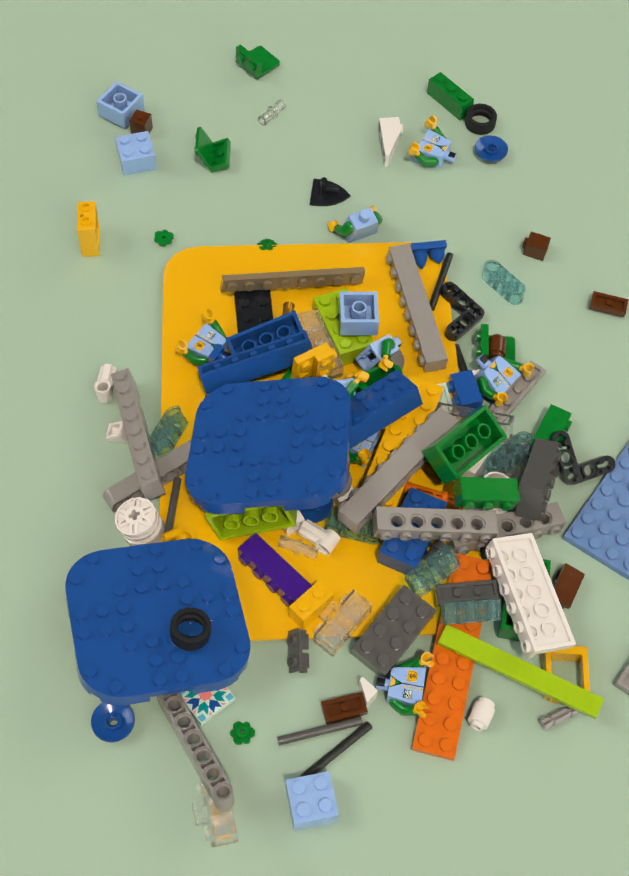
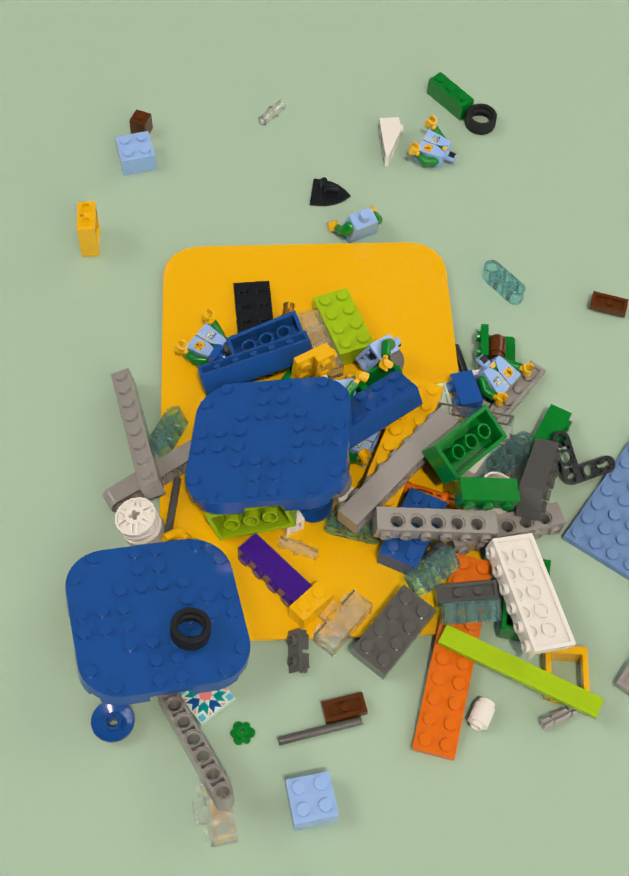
white piece [94,364,117,403] -> none
light blue brick [96,81,145,129] -> none
white slope [105,421,128,443] -> none
green plant [154,230,174,246] -> none
green bracket [194,127,231,173] -> none
dark tan plate [221,267,365,292] -> none
green bracket [236,44,280,79] -> none
green plant [257,239,278,250] -> none
white piece [298,519,341,556] -> none
pearl dark grey bar [300,721,373,777] -> none
light blue brick [339,292,379,335] -> none
white slope [359,677,378,708] -> none
torso [375,652,435,718] -> none
light grey brick [386,243,448,373] -> none
blue tile [410,240,447,269] -> none
pearl dark grey bar [430,252,453,311] -> none
black beam [440,282,485,341] -> none
blue dish [475,135,508,162] -> none
reddish brown brick [522,232,551,261] -> none
reddish brown hinge [552,563,585,609] -> none

